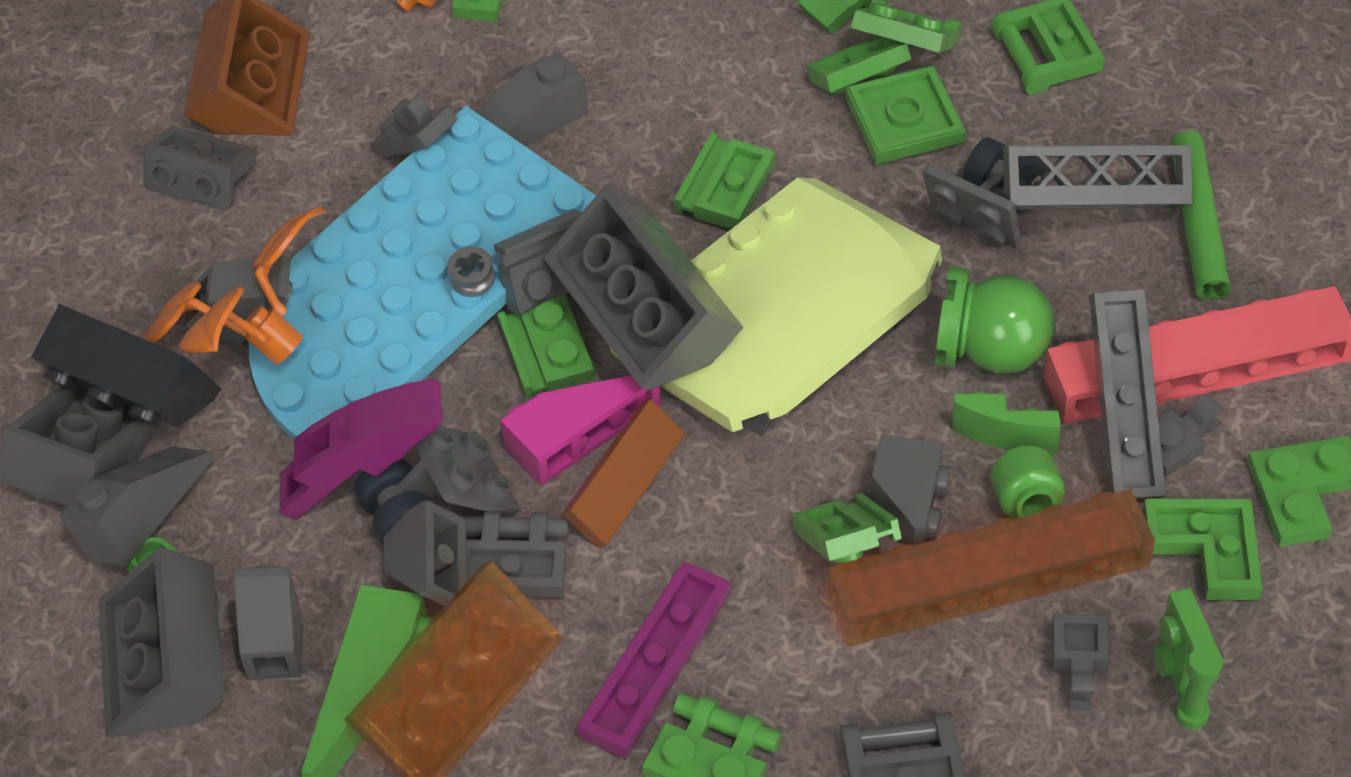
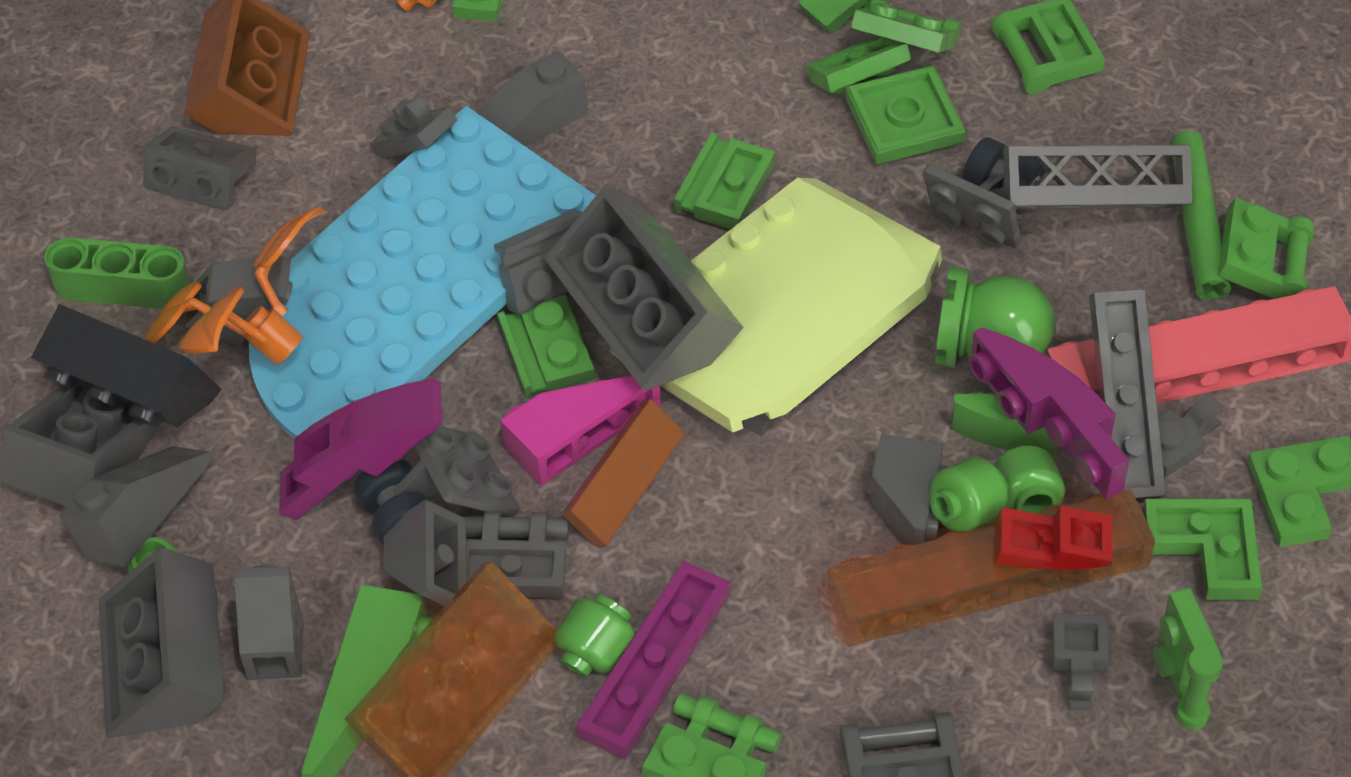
flat silver bush [447,246,495,297] -> none
bright green plate [791,493,902,563] -> none
none -> bright green beam [44,238,190,309]
none -> bright green head [554,594,634,678]
none -> bright green head [929,457,1008,534]
none -> magenta slope [969,328,1129,500]
none -> red slope [995,506,1113,570]
none -> bright green plate [1218,197,1315,299]

